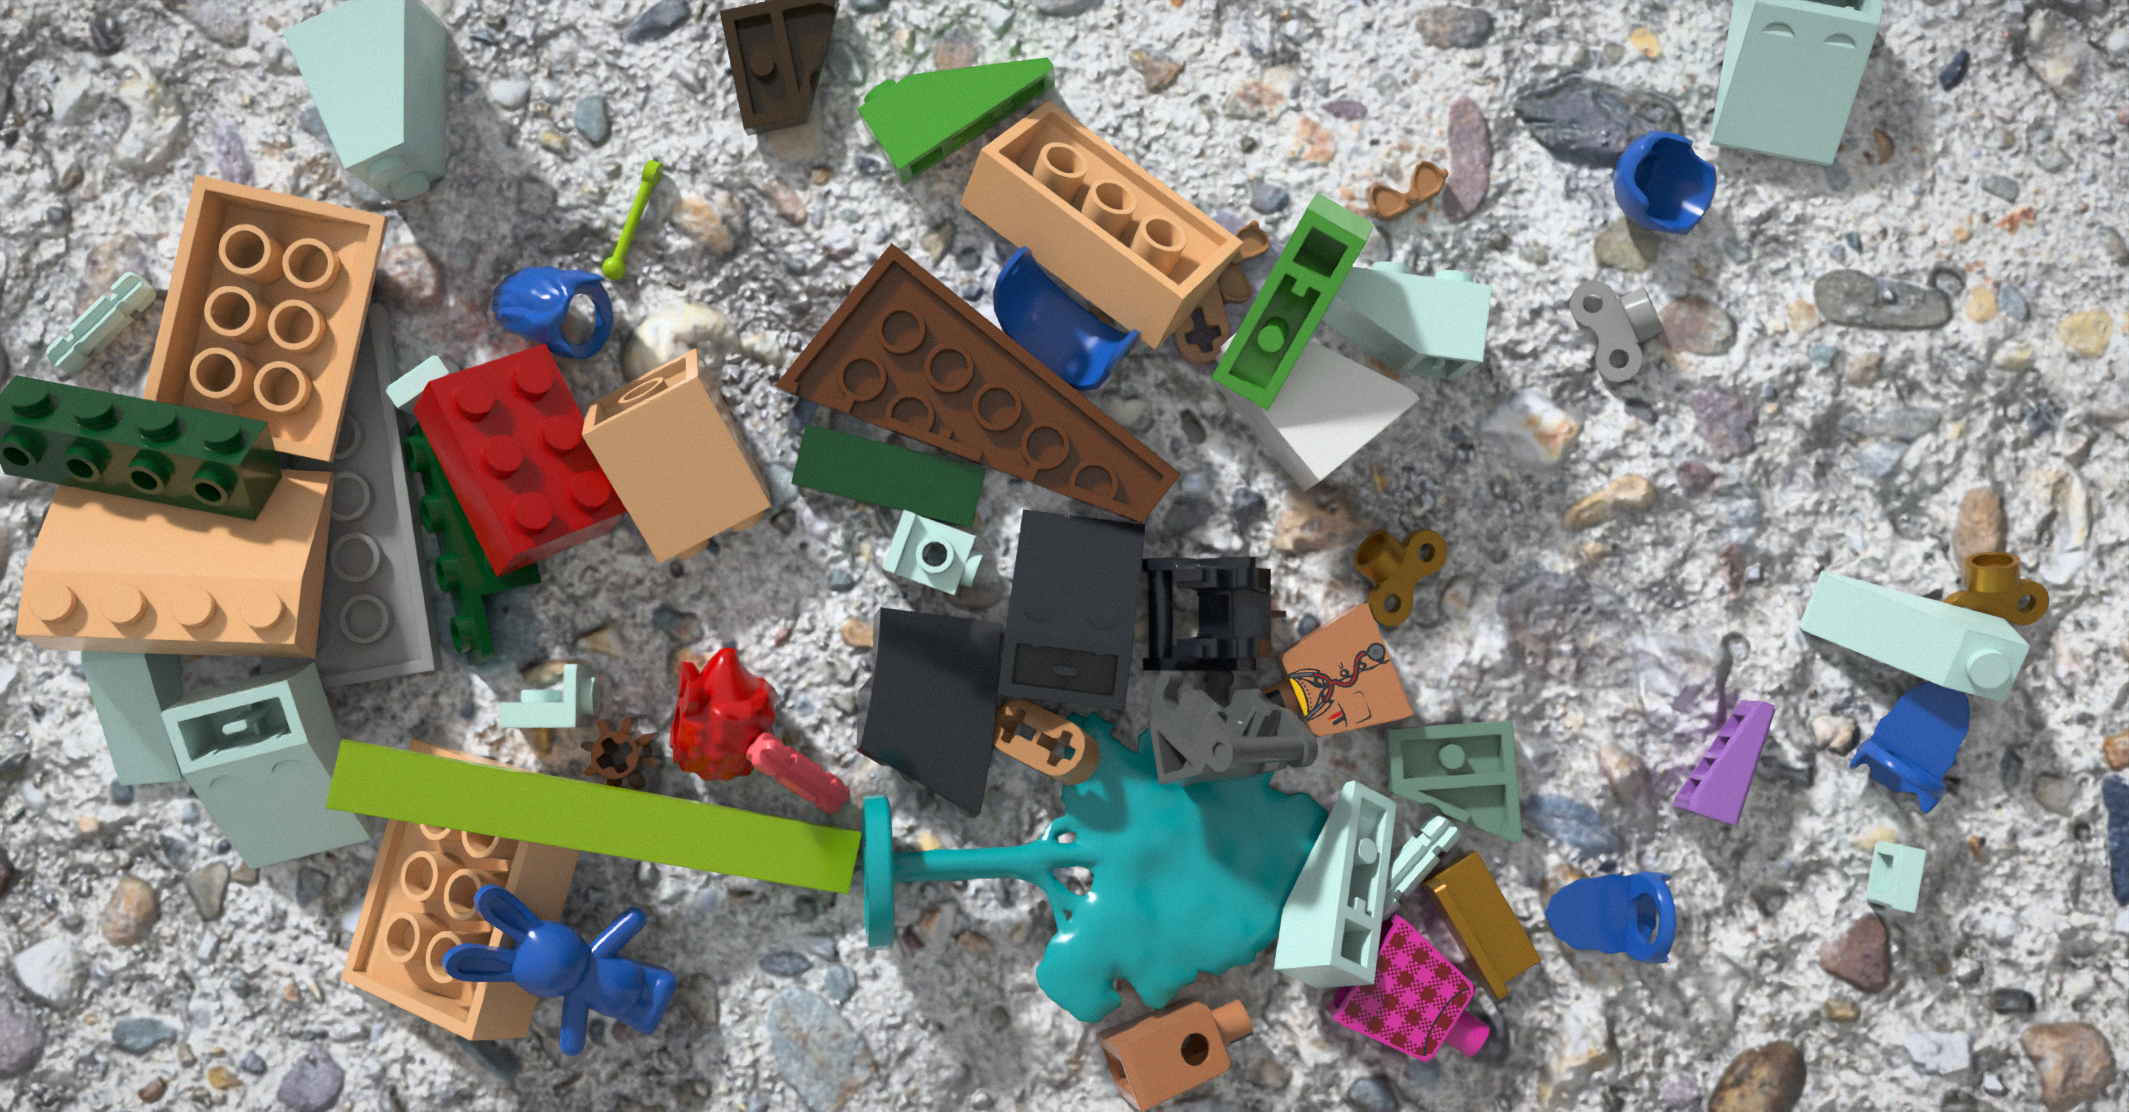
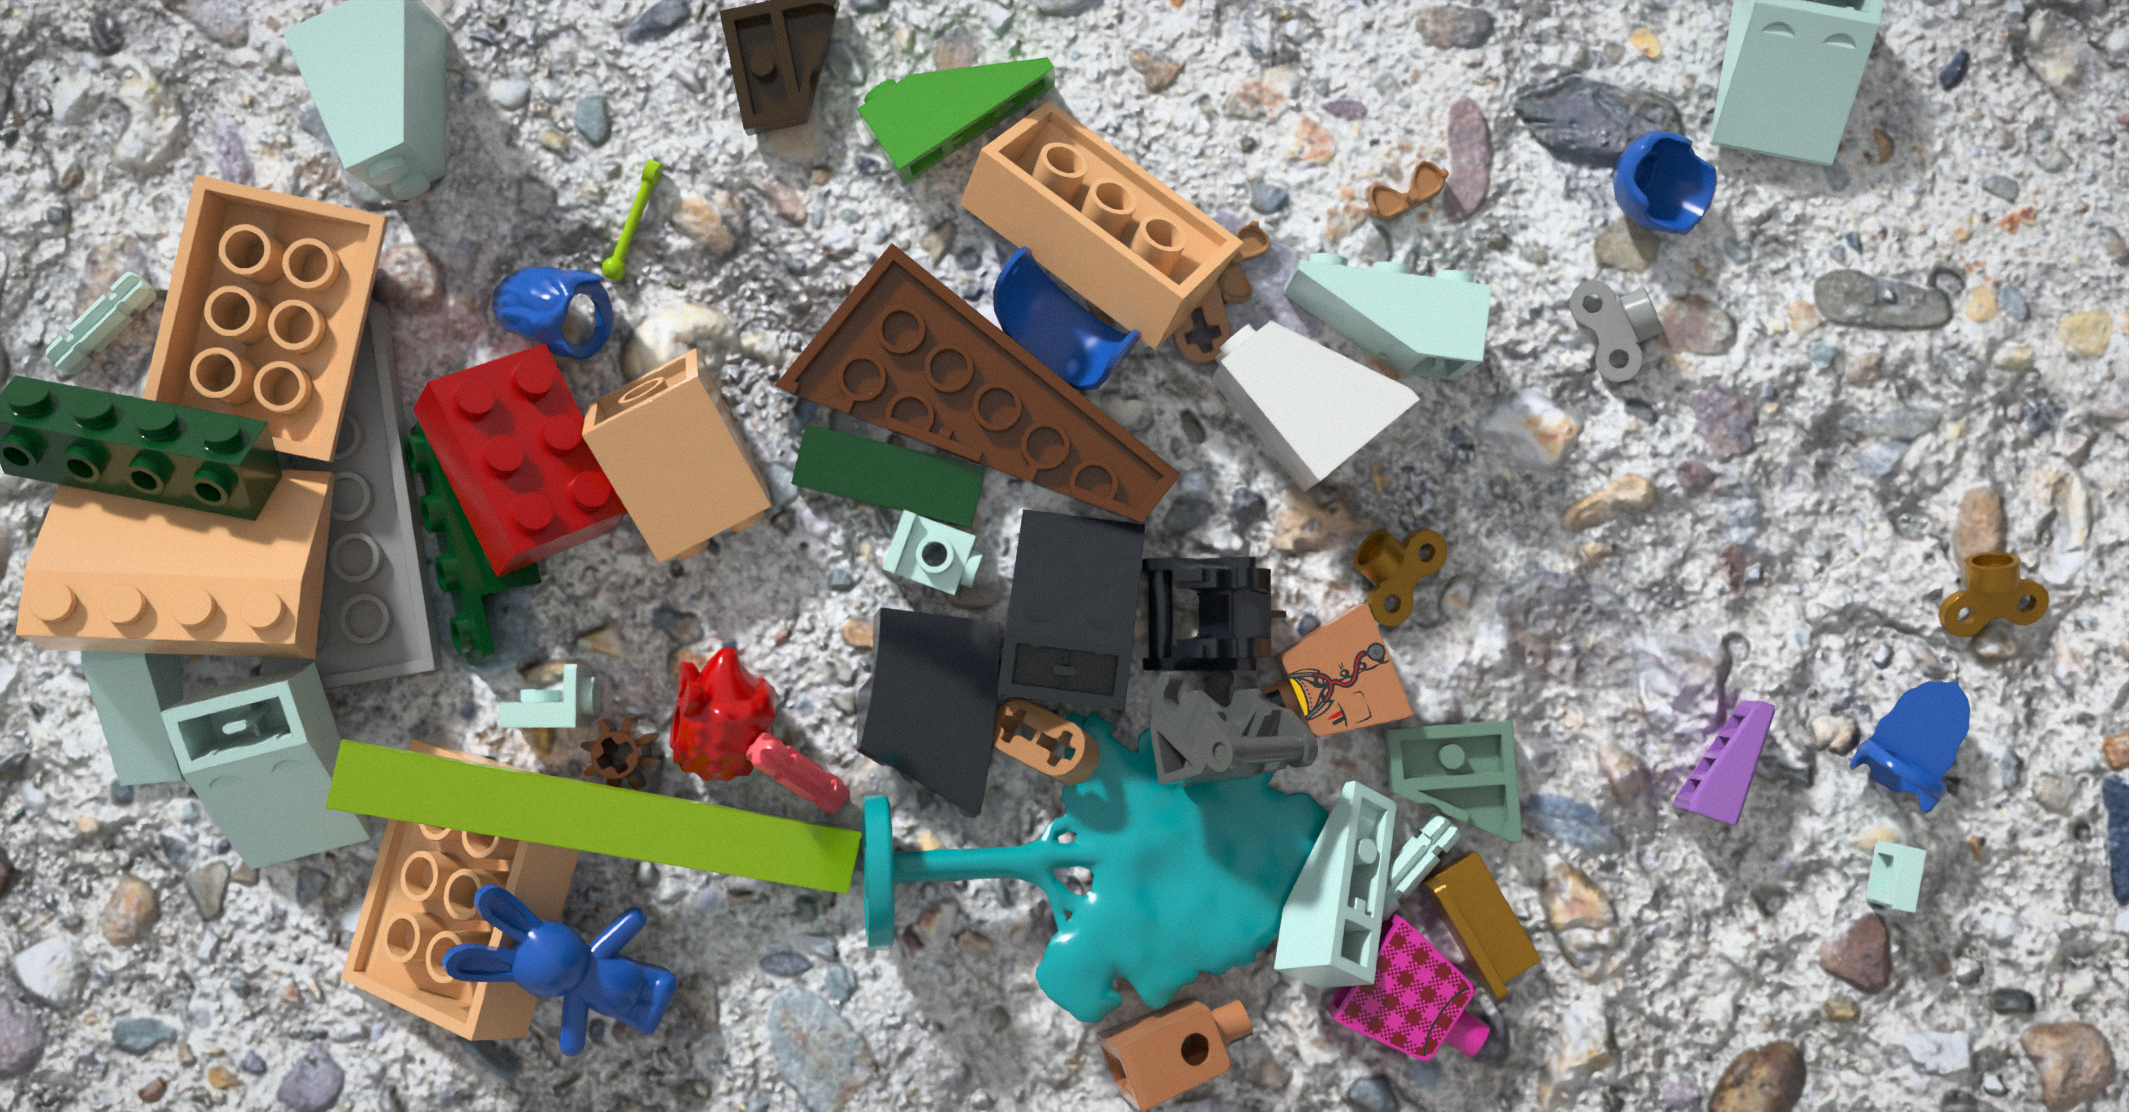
light aqua tile [385,355,461,415] -> none
bright green slope [1211,192,1374,410] -> none
blue piece [1543,871,1677,965] -> none
light aqua slope [1799,570,2030,703] -> none

